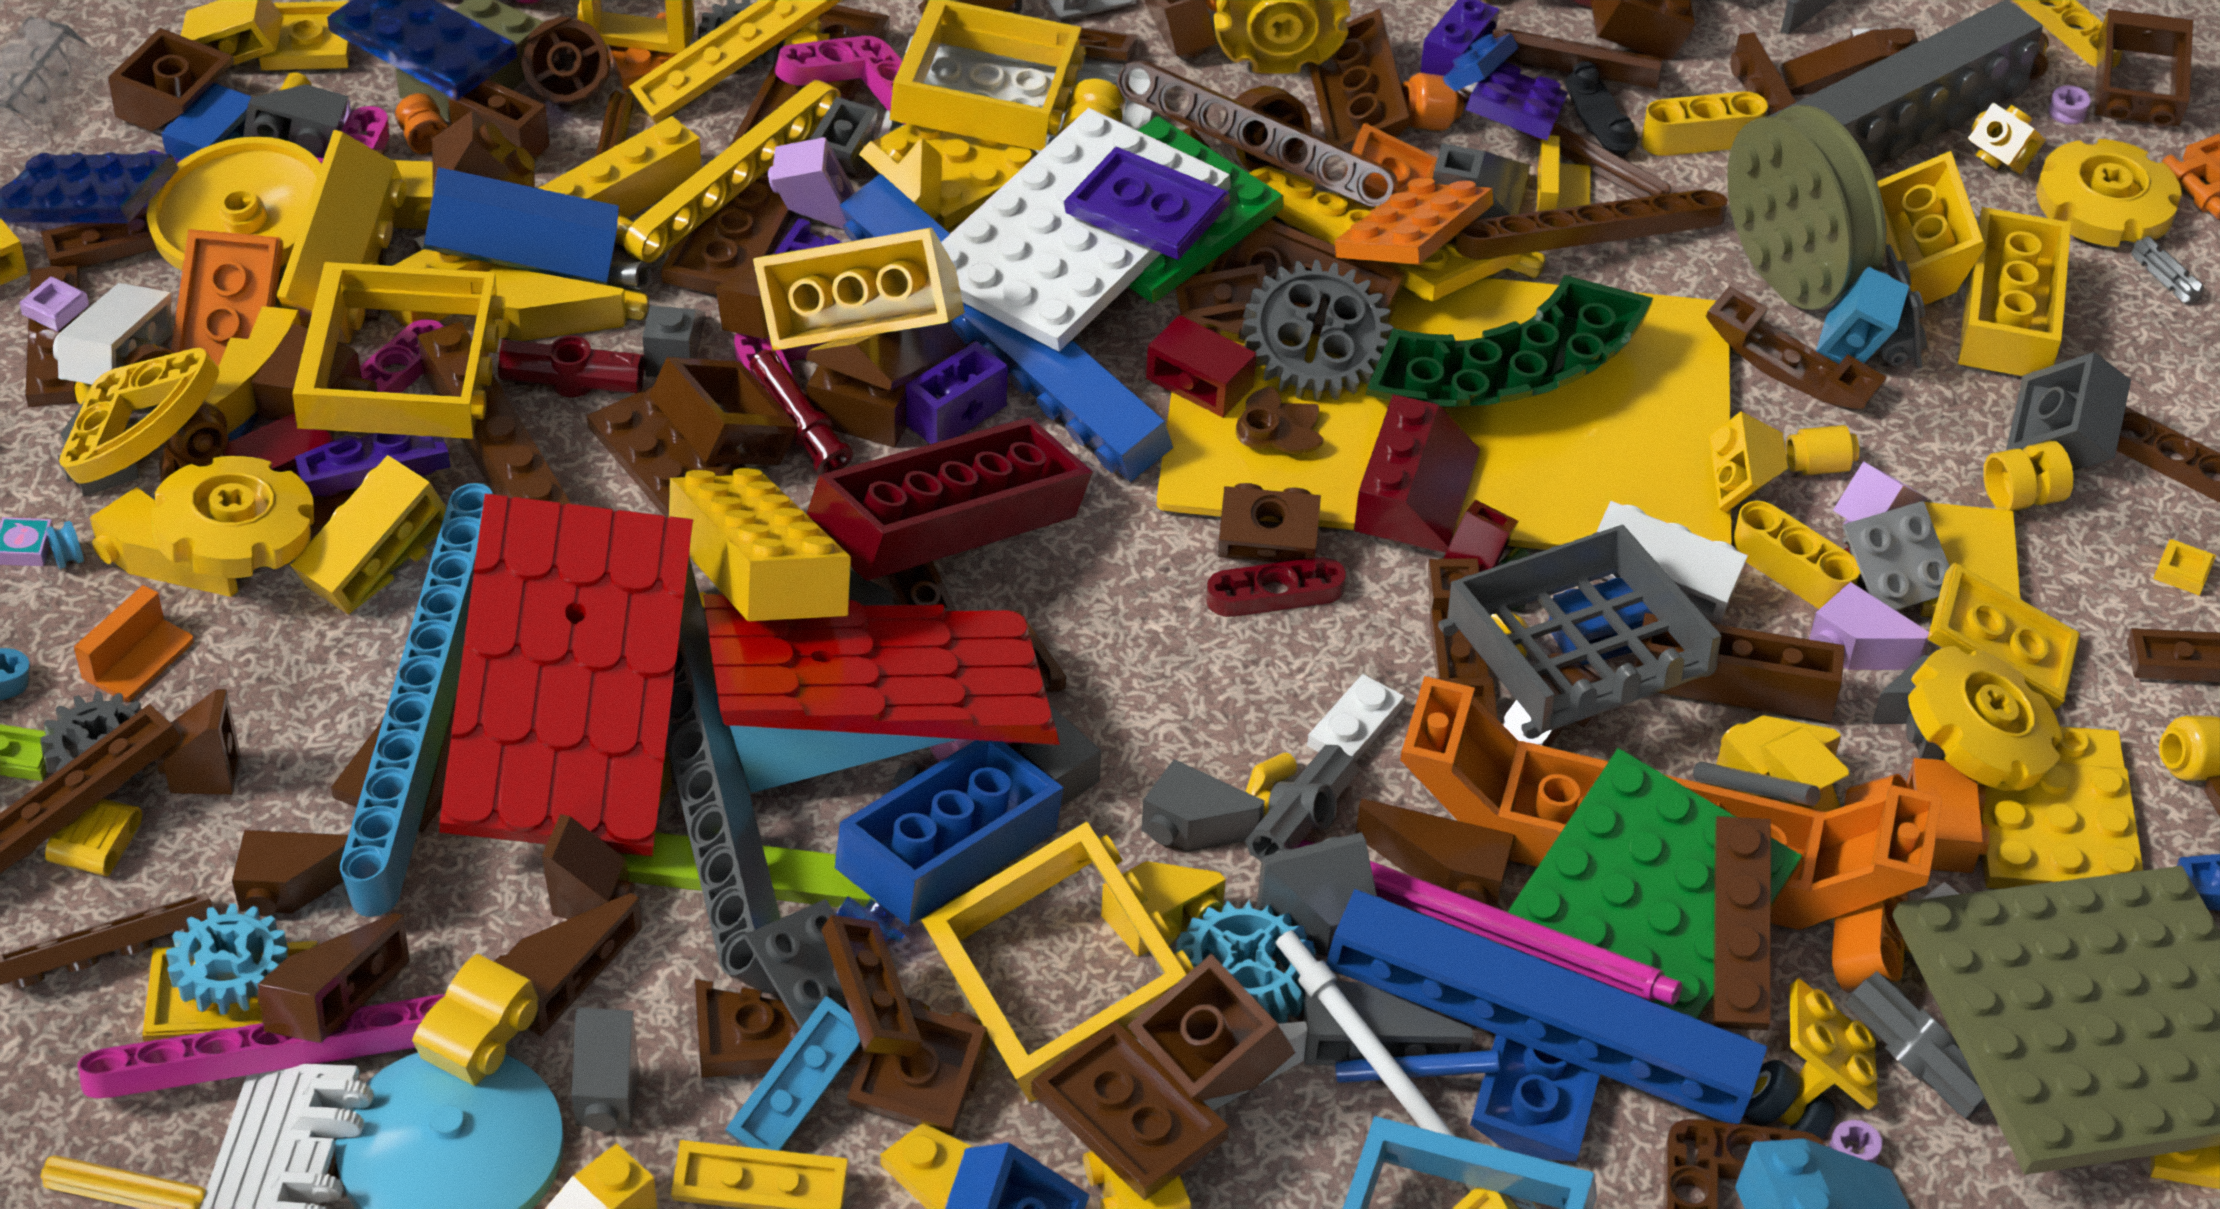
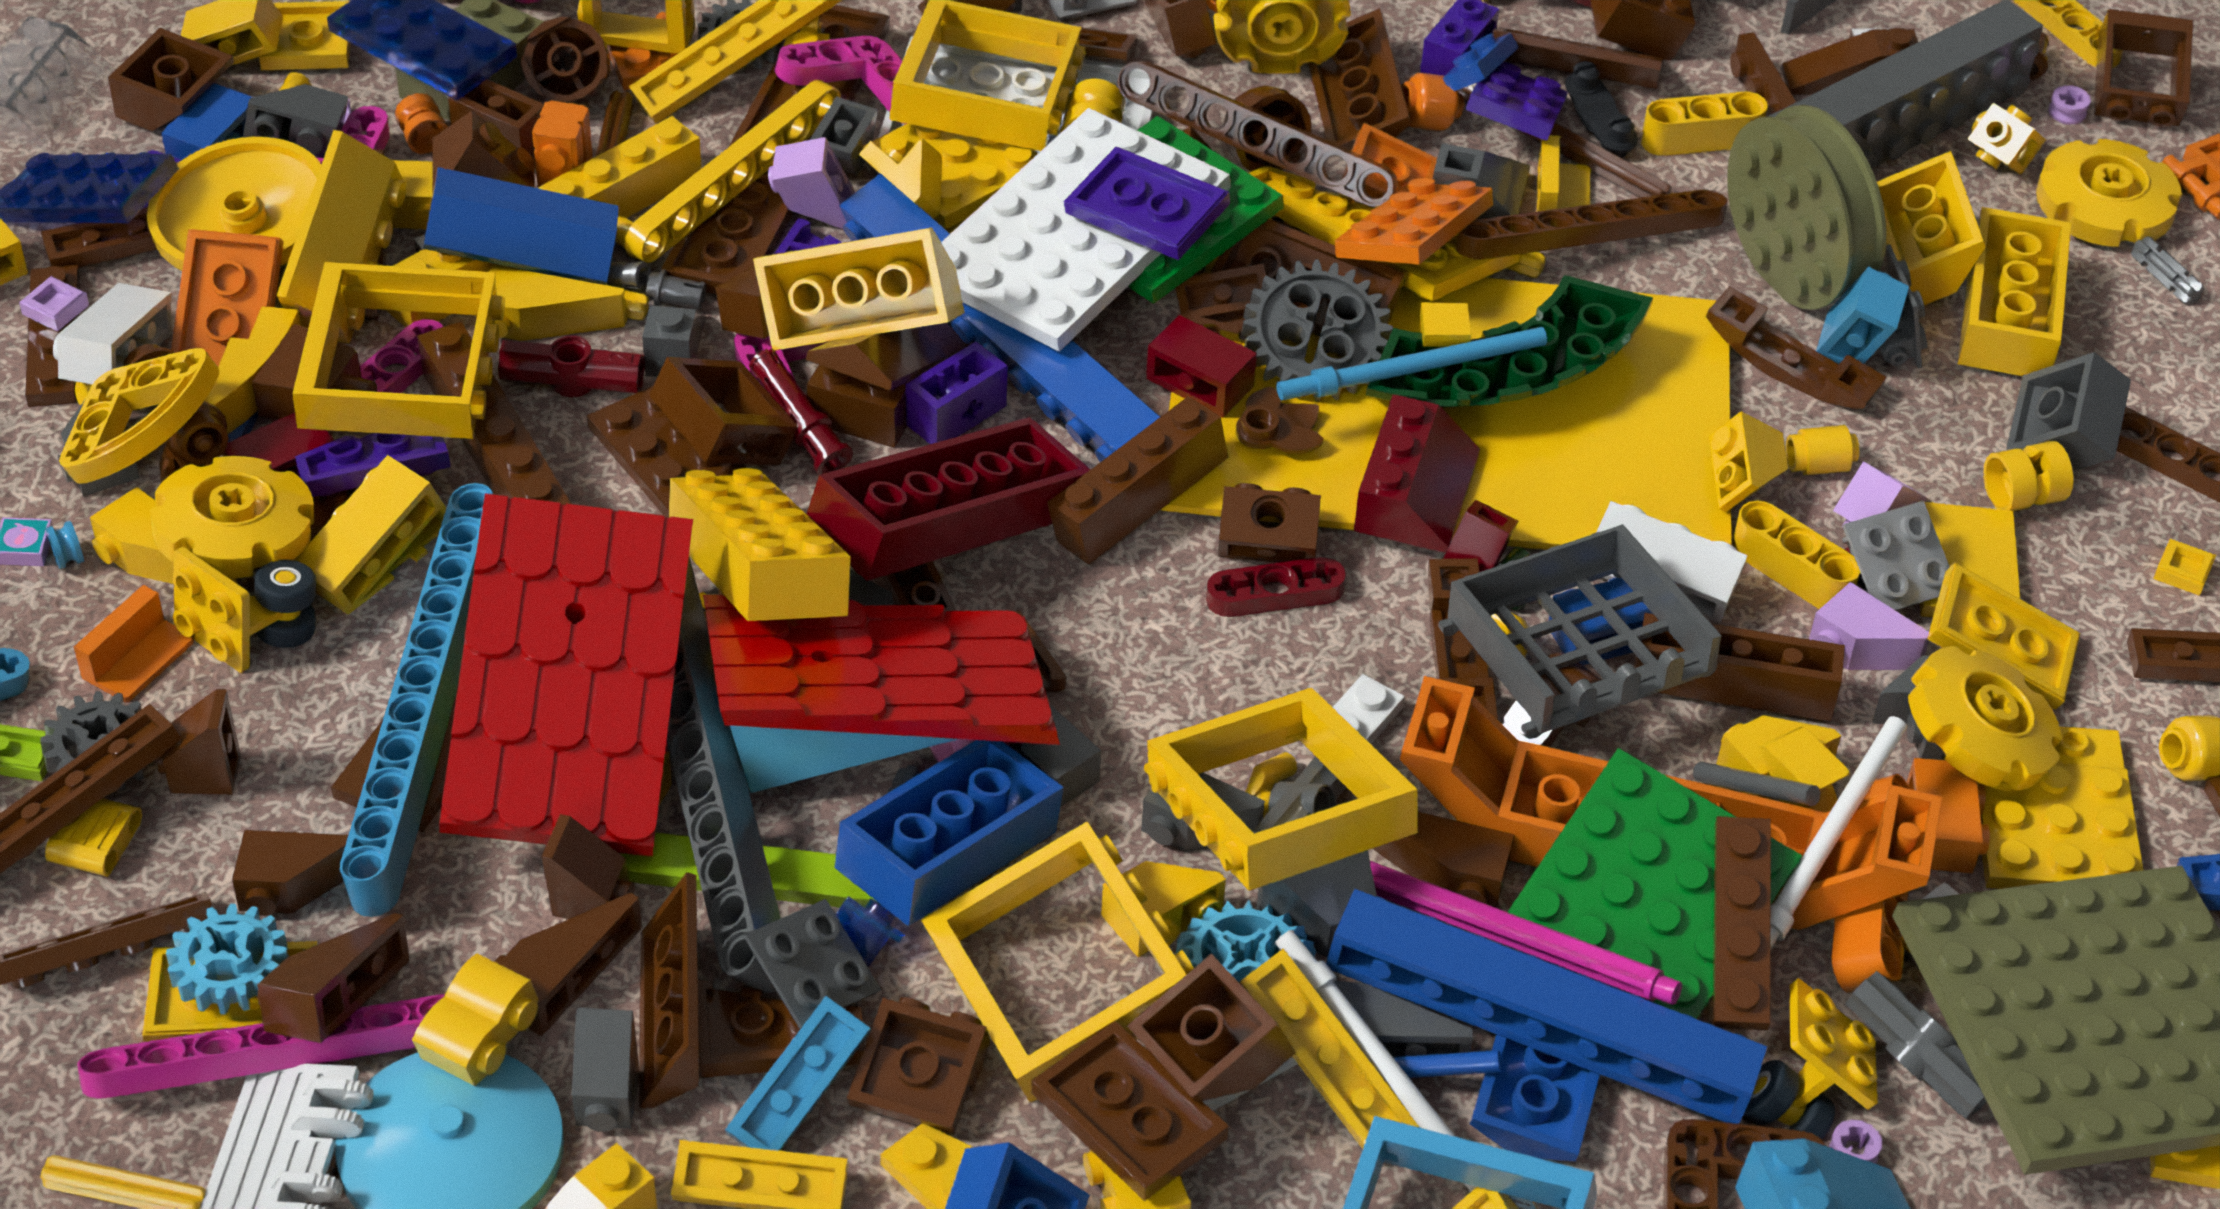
reddish brown plate [821,915,922,1057] -> none
none -> yellow plate [172,547,316,673]
none -> orange brick [532,101,593,187]
none -> reddish brown slope [639,872,699,1109]
none -> flat silver pin [646,269,706,310]
none -> reddish brown brick [1047,396,1229,565]
none -> yellow window [1144,687,1418,891]
none -> yellow plate [1239,948,1419,1149]
none -> dark azure bar [1277,327,1547,401]
none -> yellow tile [1420,303,1472,347]
none -> white bar [1770,716,1907,950]

